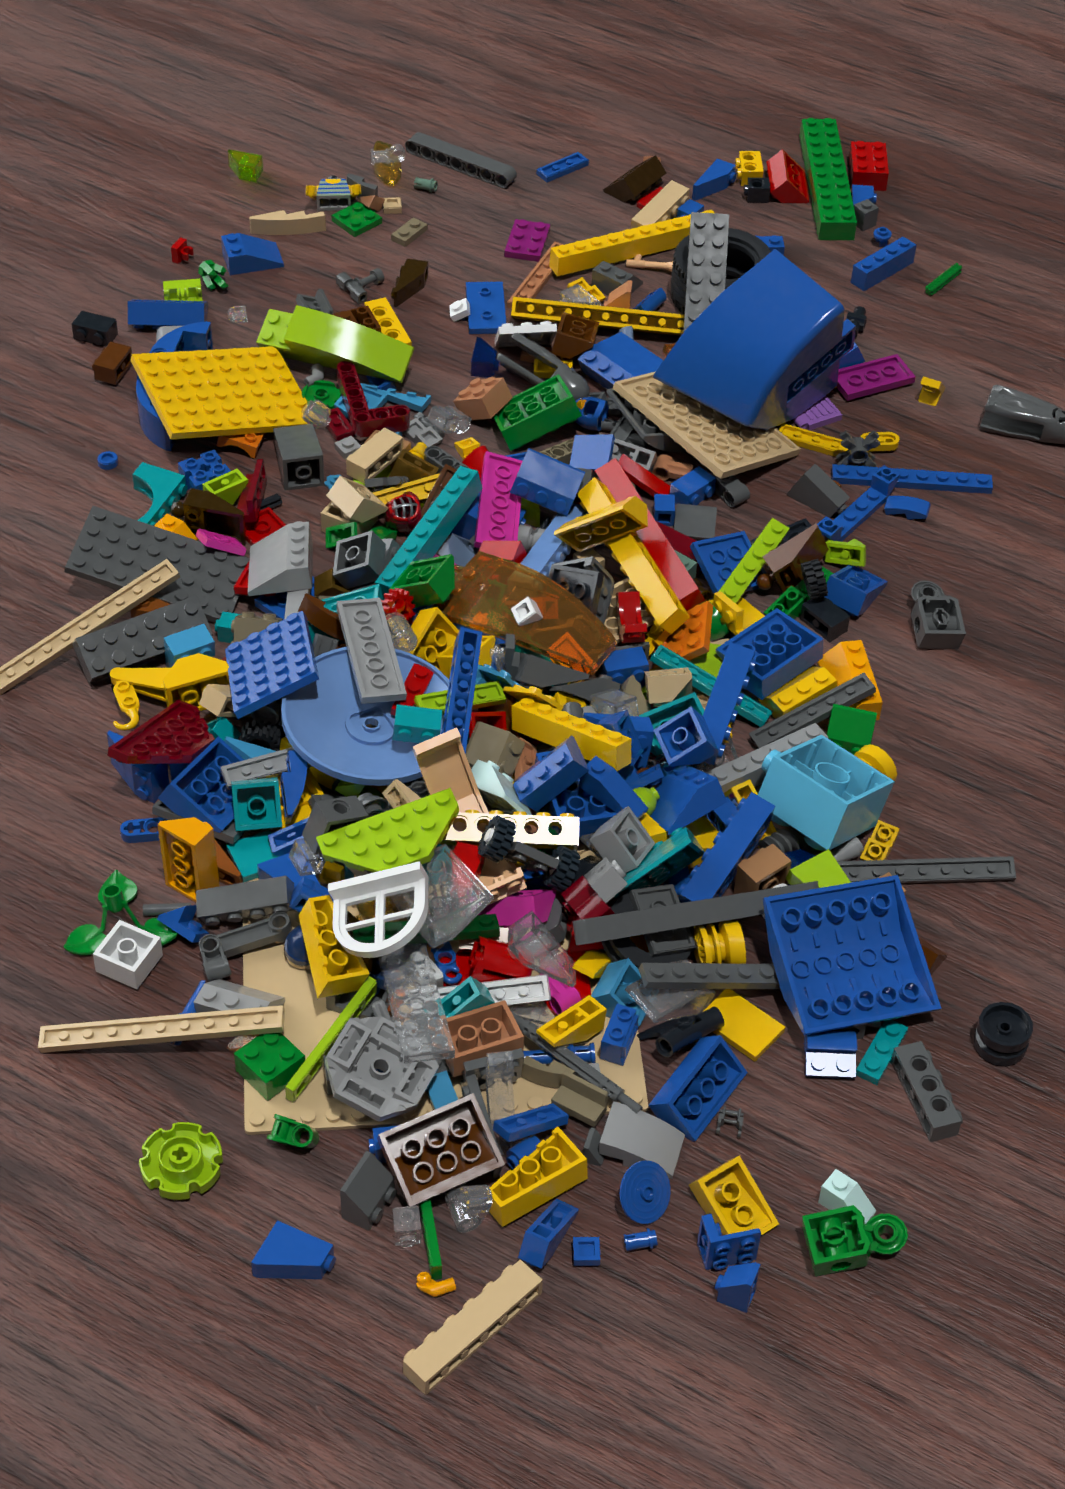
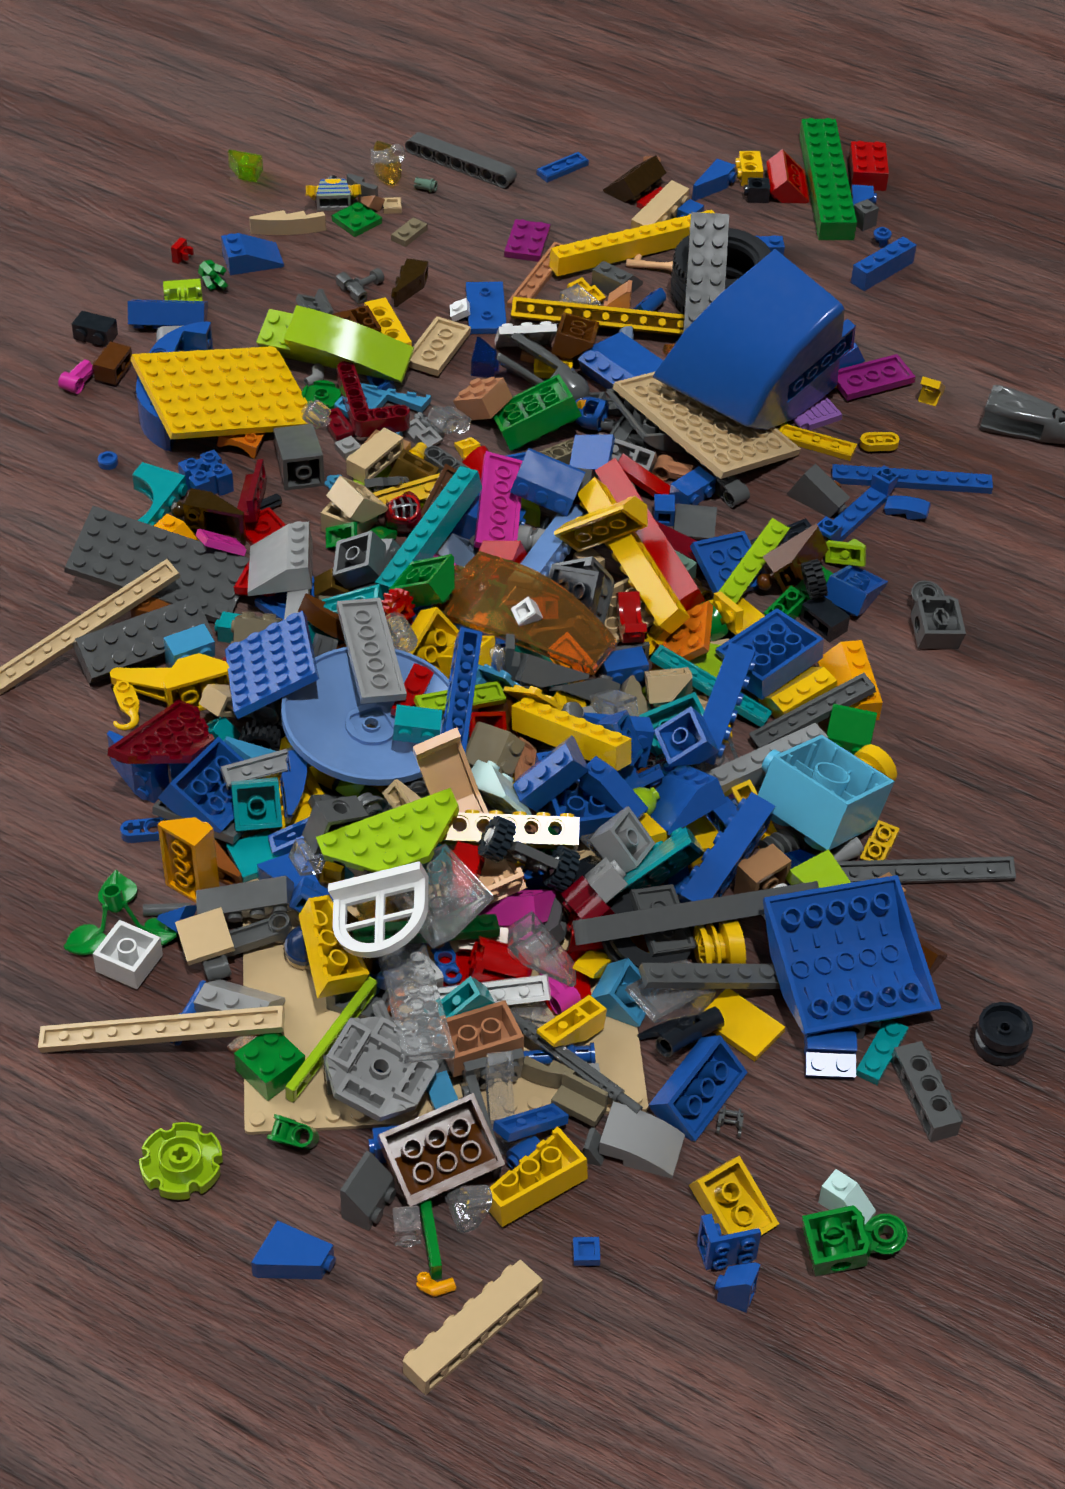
lime slope [202,469,248,505] -> none
clear tile [227,305,247,323] -> none
blue slope [518,1199,579,1269] -> none
blue window [600,1004,639,1066] -> none
blue shield [620,1160,671,1224] -> none
blue pin [623,1228,658,1252] -> none
dark grey pin [836,430,880,467] -> none
black axle [846,306,867,337] -> none
green axle [925,263,962,296] -> none
none -> dark pink piece [58,359,94,394]
none -> tan tile [175,907,235,966]
none -> tan plate [408,316,471,376]

